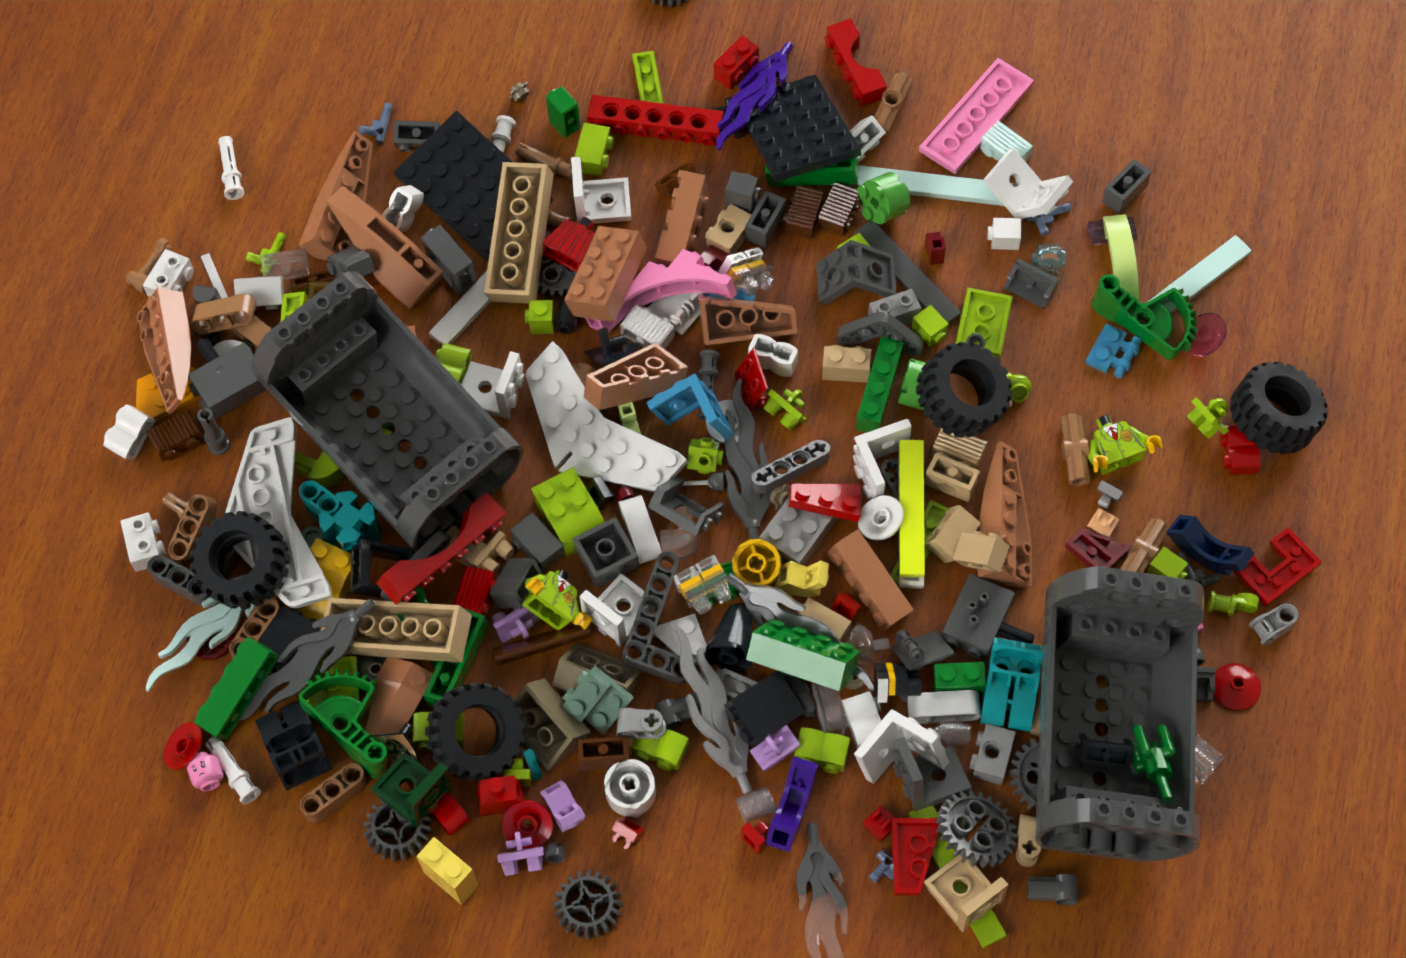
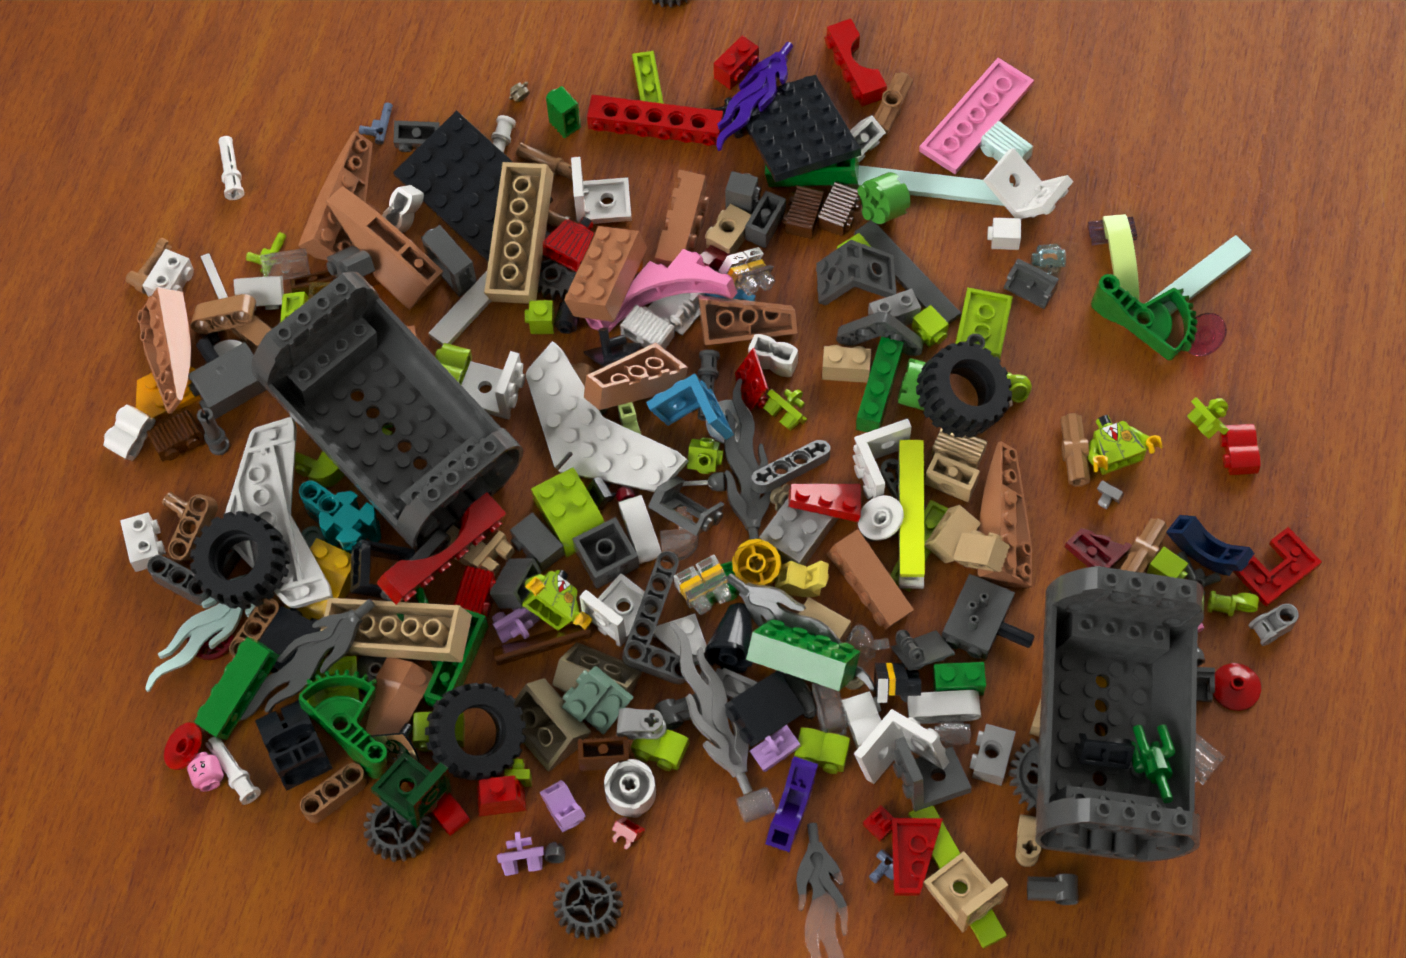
dark grey brick [192,285,222,304] -> none
light yellow brick [416,837,479,905] -> none
red dish [502,800,553,849] -> none
teal tile [523,749,542,781] -> none
lime brick [575,123,614,176] -> none
reddish brown plate [655,162,696,196] -> none
red tile [740,821,770,855] -> none
red tile [831,591,863,624] -> none
dark red piece [925,232,946,265] -> none
dark grey gear [936,790,1018,868] -> none
teal connector [980,637,1043,732] -> none
sand blue hose [1026,203,1071,237] -> none
dark azure plate [1085,324,1142,378] -> none
light nougat tile [1086,508,1120,537] -> none
dark grey brick [1102,159,1152,215] -> none
black tyre [1230,362,1328,454] -> none

